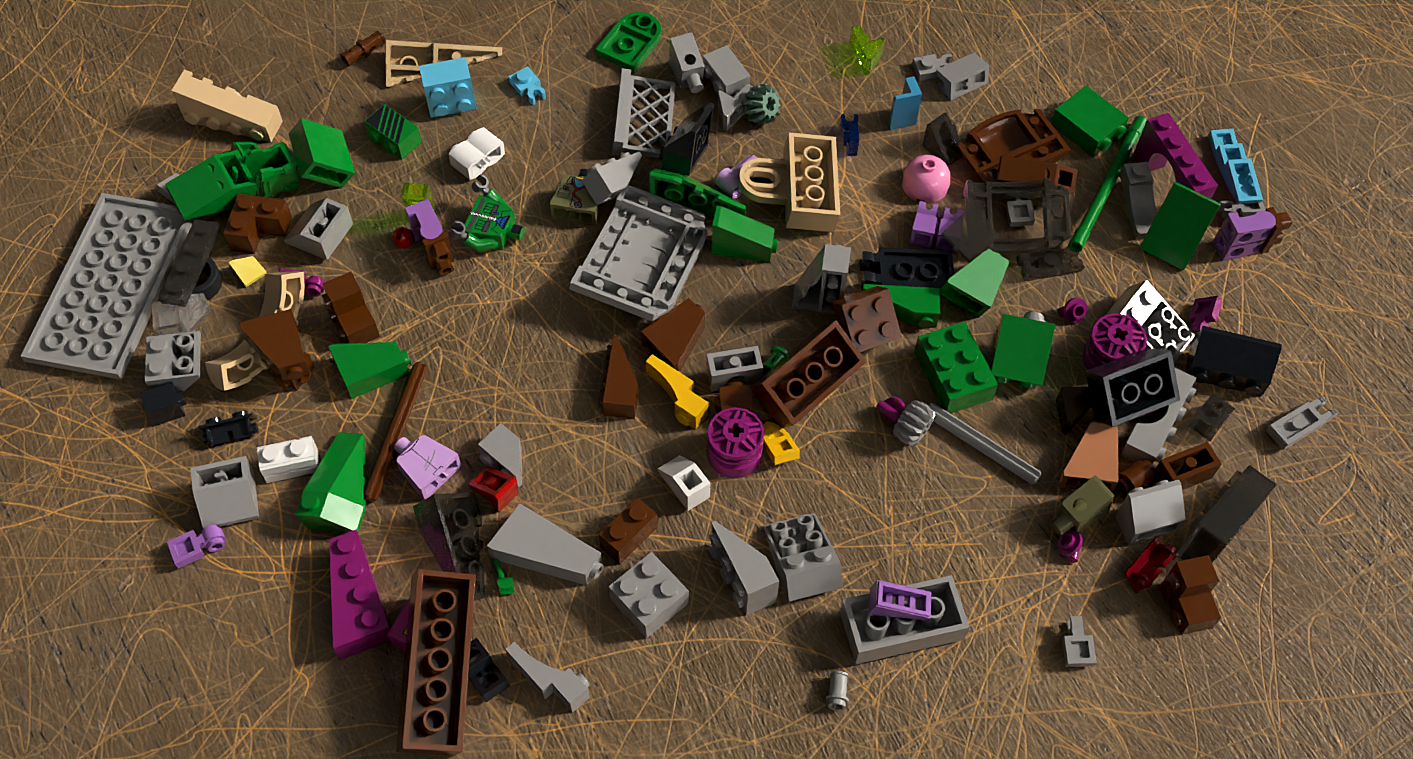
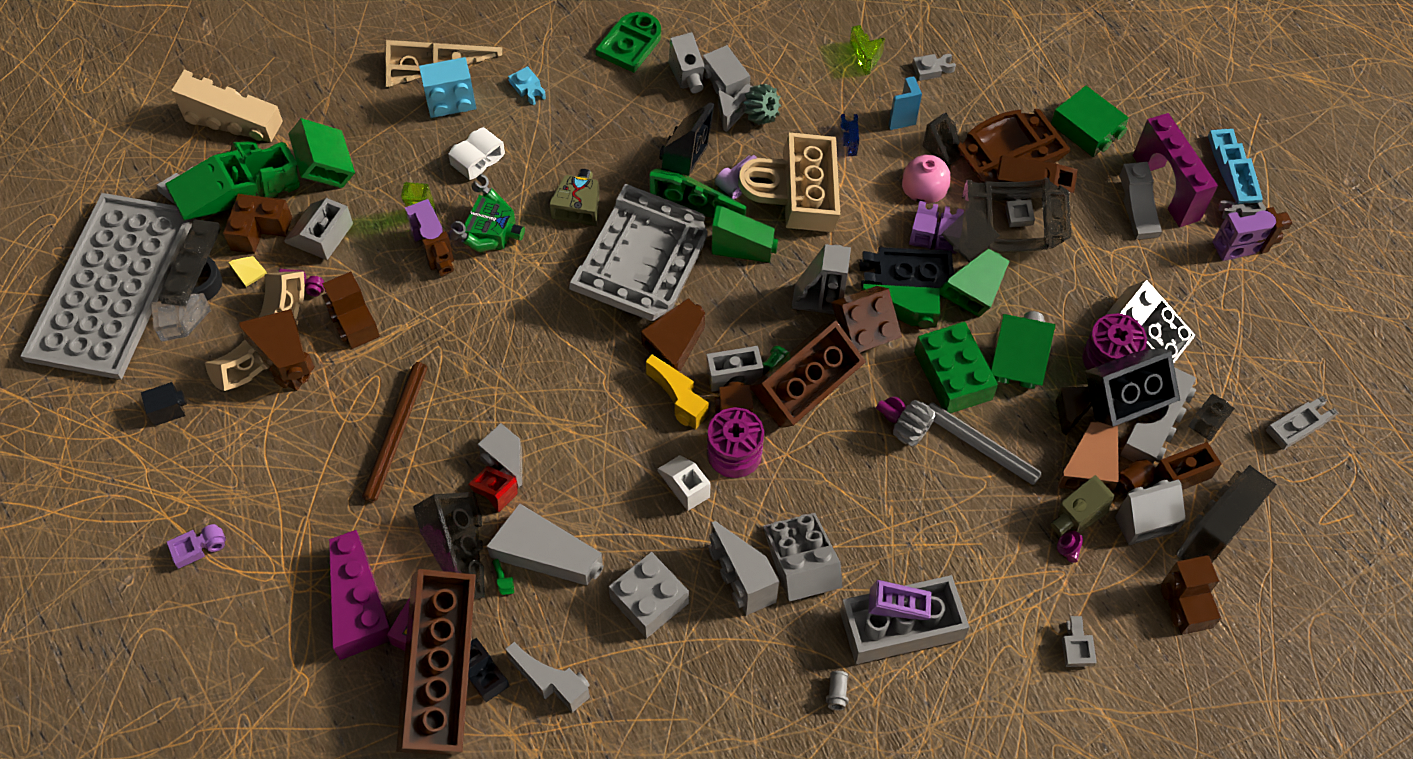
light grey slope [145,331,201,392] -> none
light grey slope [190,456,259,528] -> none
black hinge [198,411,259,446] -> none
white brick [257,436,320,483] -> none
green wedge [295,432,366,533] -> none
green slope [328,342,411,399] -> none
reddish brown pin [340,30,385,67] -> none
green brick [364,104,422,159] -> none
red hinge [392,226,413,248] -> none
lavender torso [394,435,461,501] -> none
light grey slope [581,152,642,205] -> none
reddish brown slope [599,336,638,419] -> none
reddish brown brick [599,497,658,564] -> none
light grey fence [611,68,676,158] -> none
yellow plate [763,421,800,465] -> none
light grey hinge [936,53,989,101] -> none
clear smoke plate [1016,246,1085,281] -> none
magenta plate [1058,297,1088,323] -> none
green piece [1068,116,1147,252] -> none
dark red hinge [1124,536,1177,593] -> none
green tile [1139,182,1221,271] -> none
black slope [1185,326,1282,396] -> none
magenta plate [1189,296,1222,333] -> none

